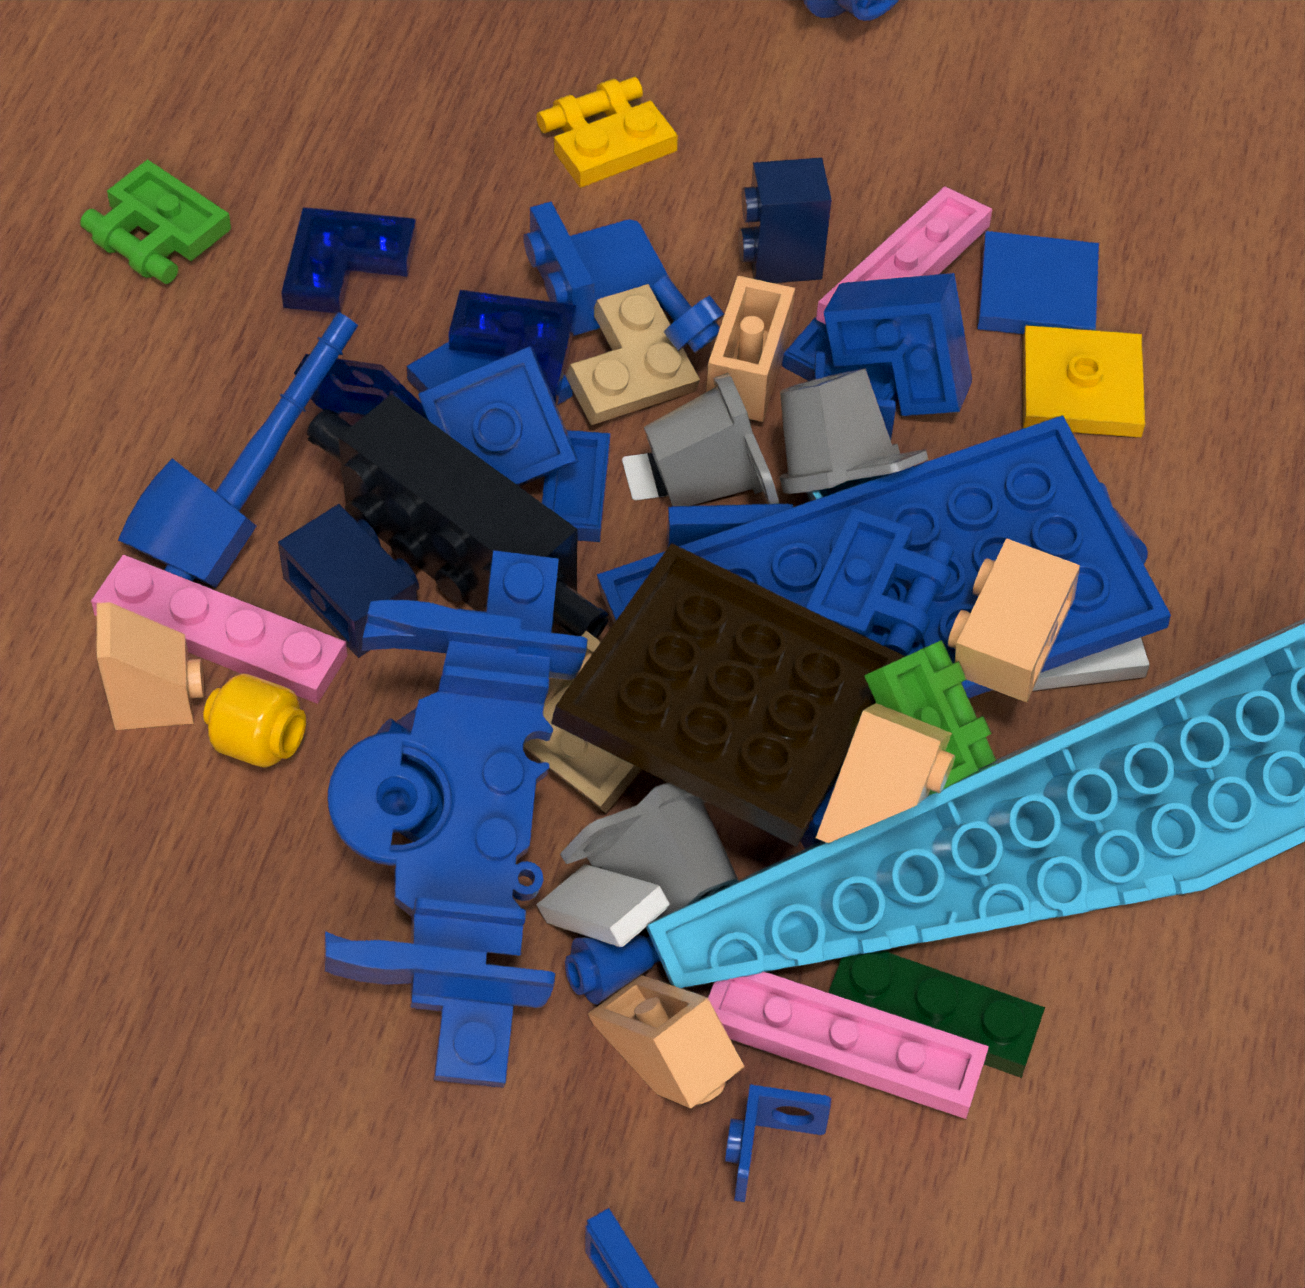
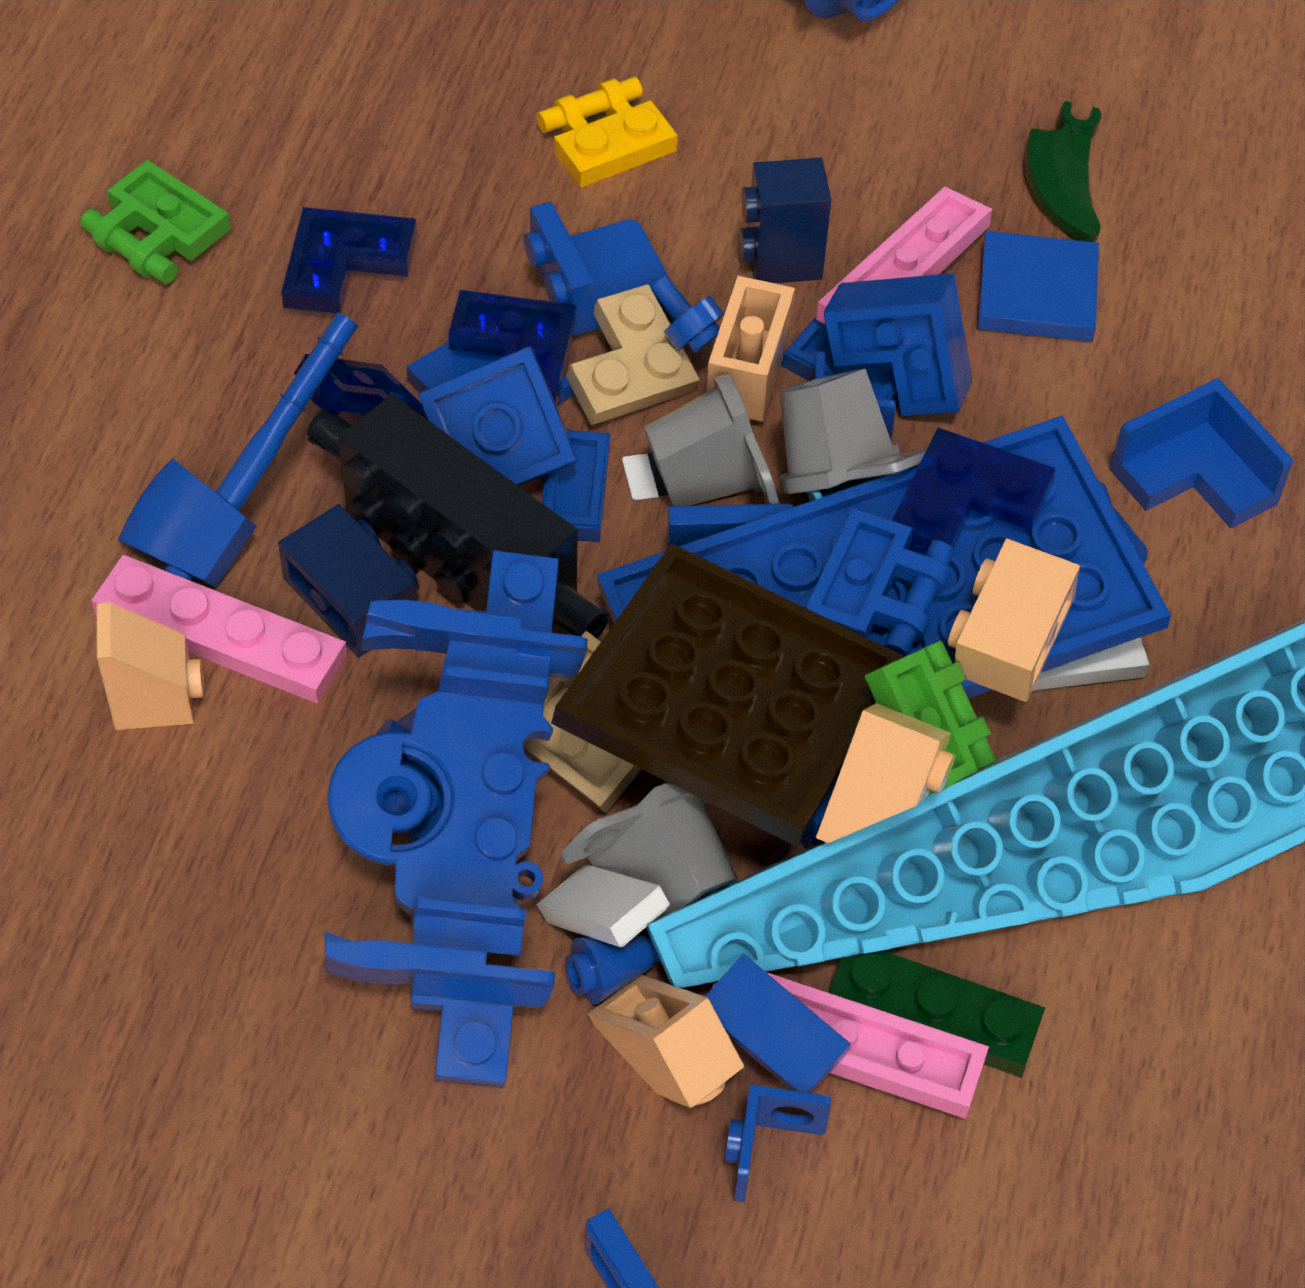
yellow head [203,673,306,768] -> none
yellow plate [1023,325,1145,438] -> none
none -> blue tile [705,953,851,1093]
none -> clear blue plate [892,427,1056,552]
none -> dark green piece [1024,101,1101,242]
none -> blue panel [1109,378,1293,529]

